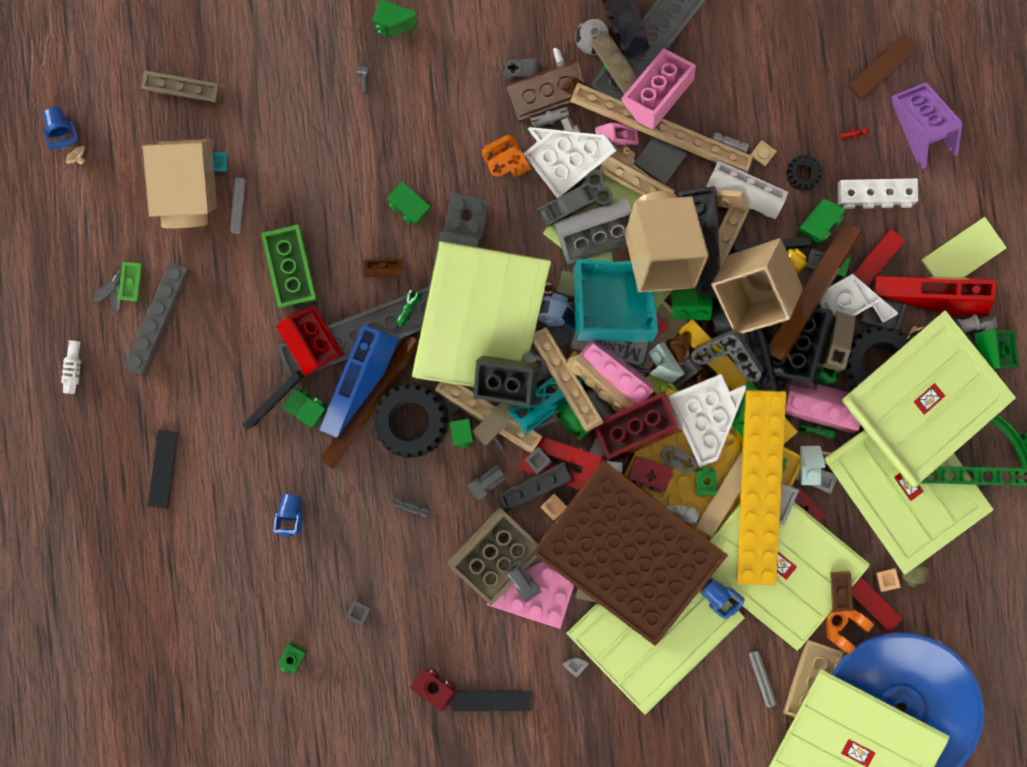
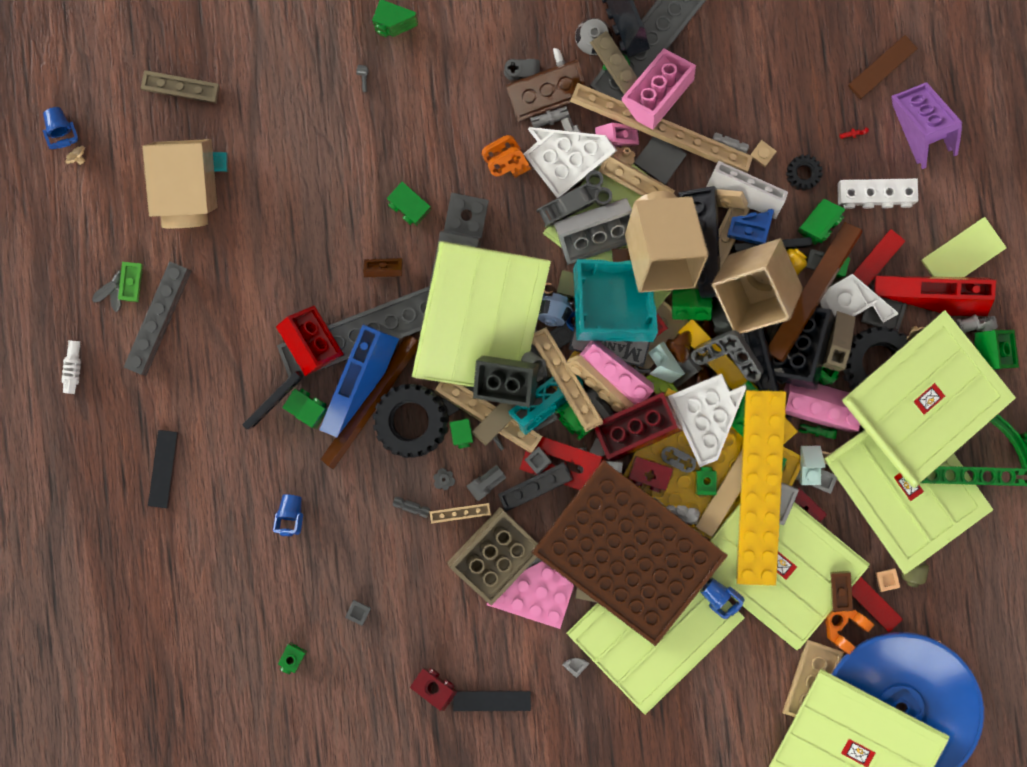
light grey axle [230,177,245,234] -> none
bright green brick [261,225,318,310] -> none
green piece [396,290,422,326] -> none
dark grey piece [506,562,542,603] -> none
light nougat plate [541,494,567,521] -> none
light grey axle [749,651,777,708] -> none
none -> tan piece [430,503,491,524]
none -> dark grey plant [433,468,455,490]
none -> blue wing [727,209,774,245]

